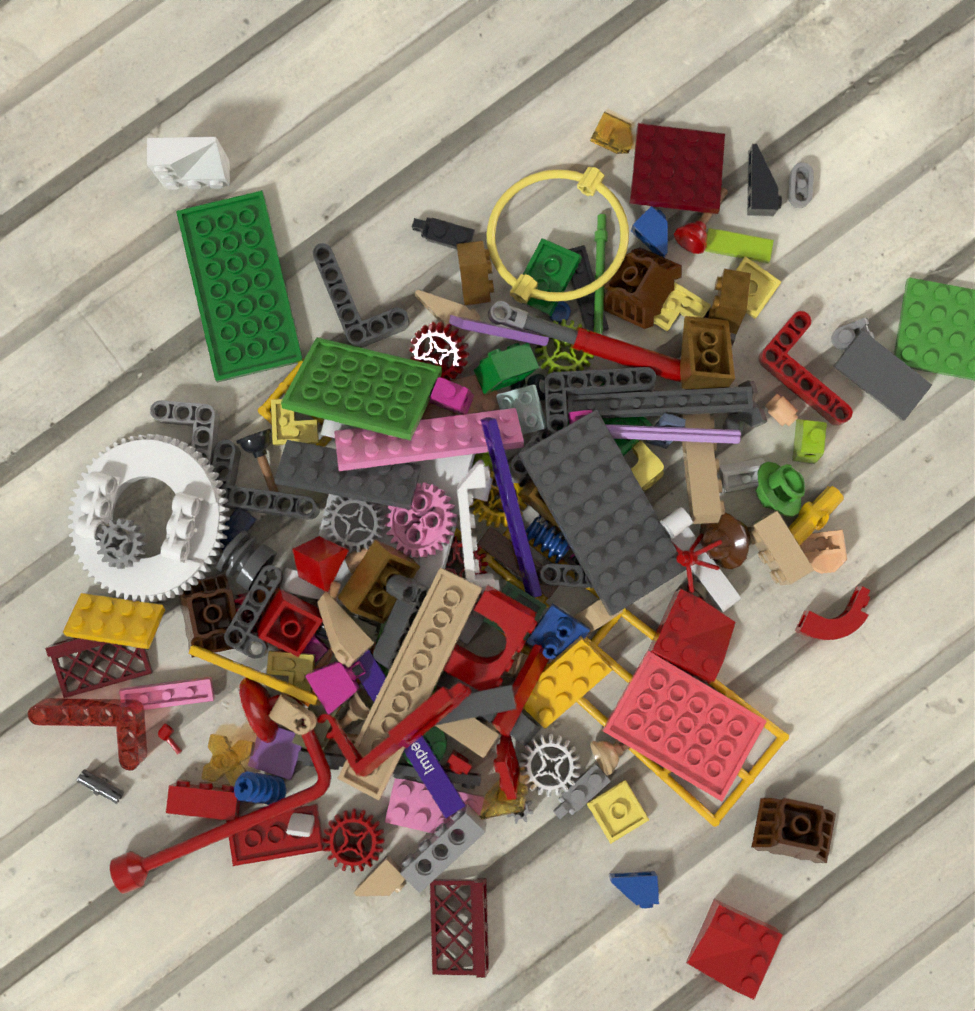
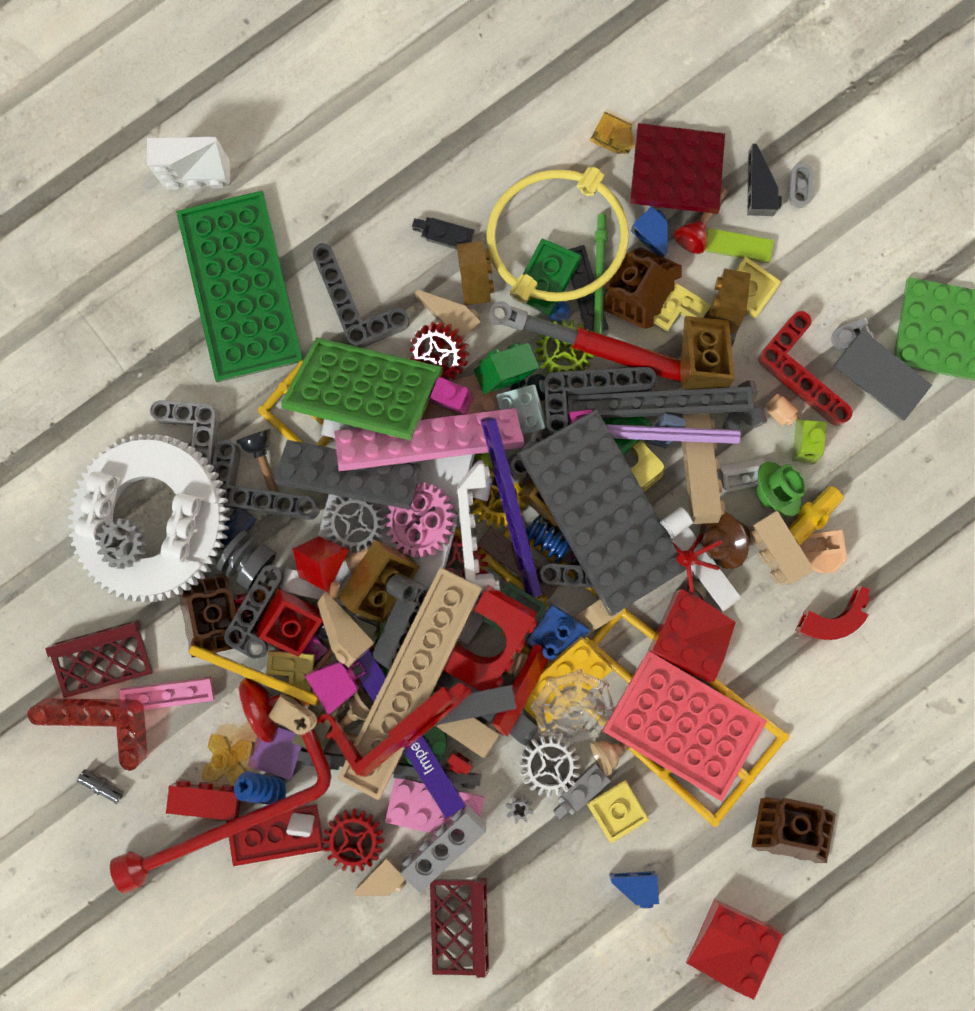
yellow plate [63,593,166,649] -> none
red hand [158,723,182,755] -> none
light yellow plate [271,399,319,446] -> none
medium lavender tile [449,315,549,346] -> none
clear yellow slope [480,778,528,820] -> none
red plate [494,734,521,800] -> none
none -> clear plate [531,669,615,747]

